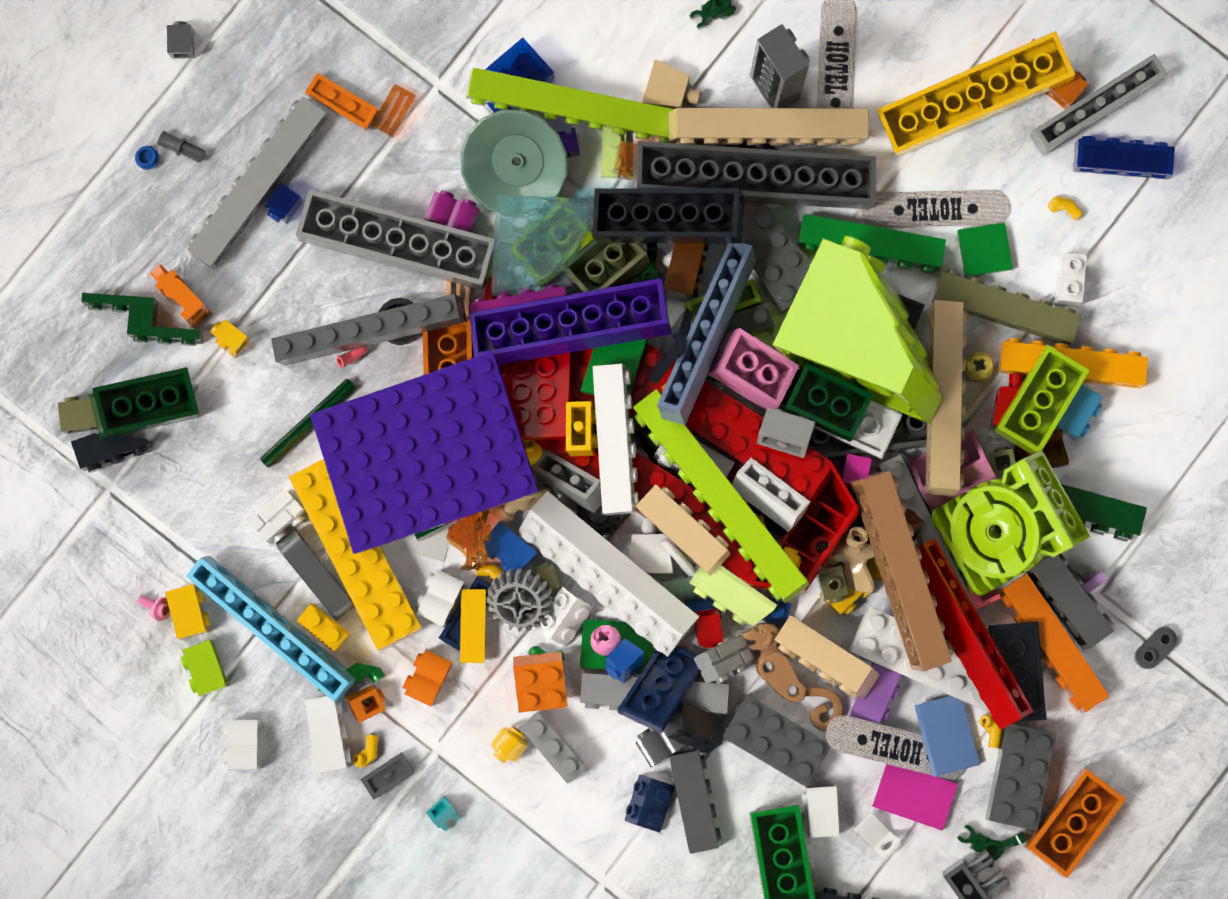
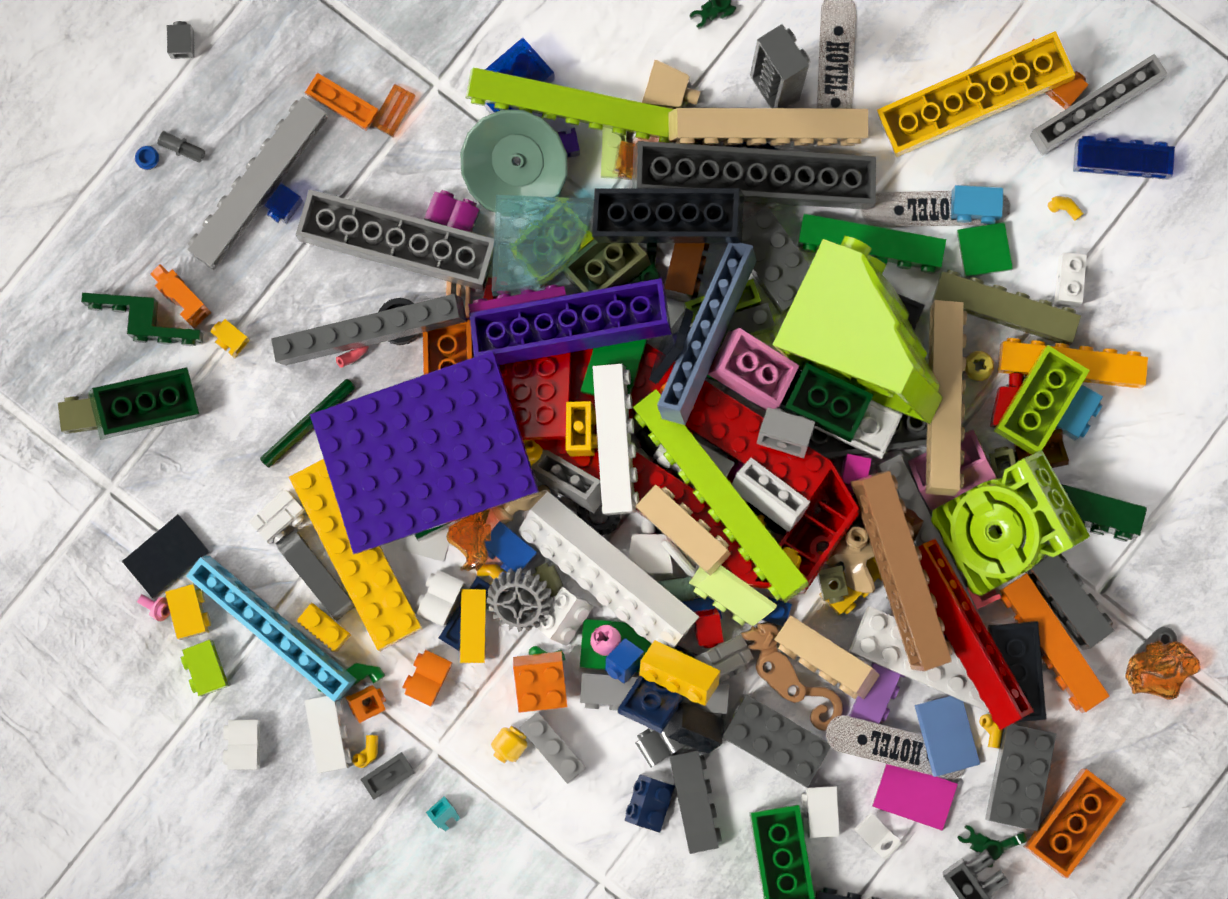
black slope [71,433,153,473] -> none
lavender plate [1081,571,1107,594] -> none
none -> black tile [122,514,210,599]
none -> yellow brick [639,640,720,706]
none -> dark azure brick [951,185,1003,224]
none -> clear orange piece [1125,641,1201,700]

